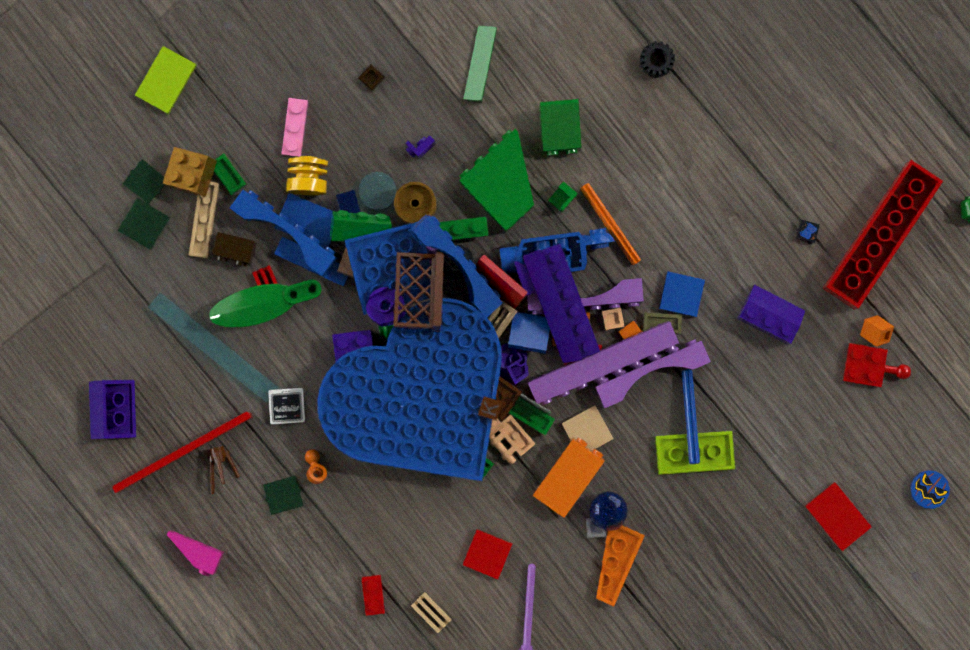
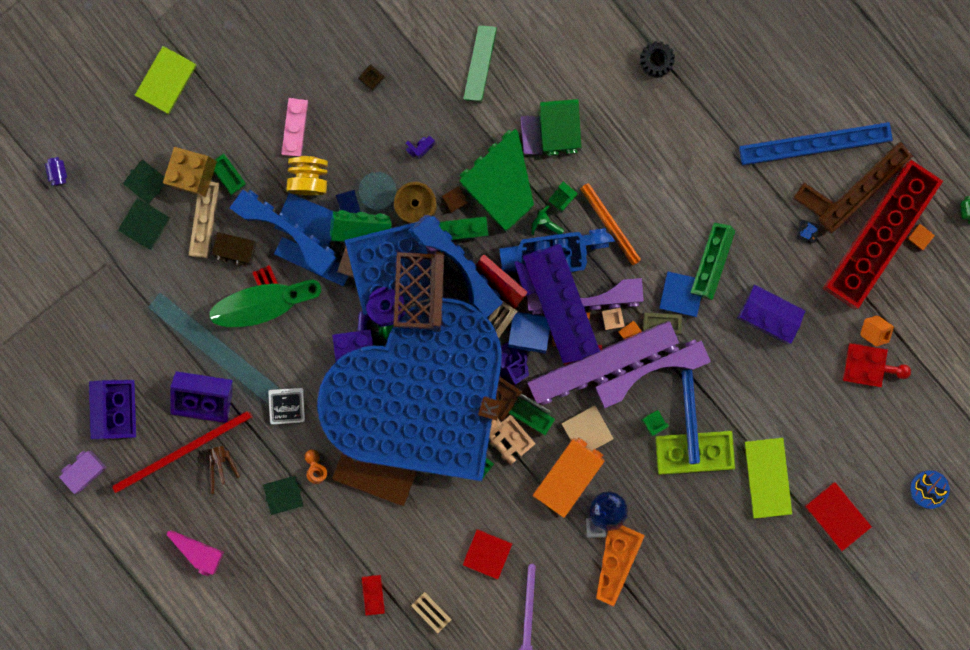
none -> dark purple brick [44,157,67,186]
none -> medium lavender brick [59,451,107,494]
none -> dark purple slope [170,371,233,423]
none -> reddish brown tile [332,452,417,506]
none -> dark purple arm [357,311,371,331]
none -> reddish brown tile [442,187,468,213]
none -> medium lavender slope [521,116,542,156]
none -> green plant [531,206,564,235]
none -> green panel [641,410,669,436]
none -> green slope [691,223,735,300]
none -> blue tile [739,122,893,166]
none -> lime tile [744,438,792,519]
none -> reddish brown tile [793,182,834,217]
none -> reddish brown tile [818,142,913,234]
none -> orange tile [907,224,935,251]

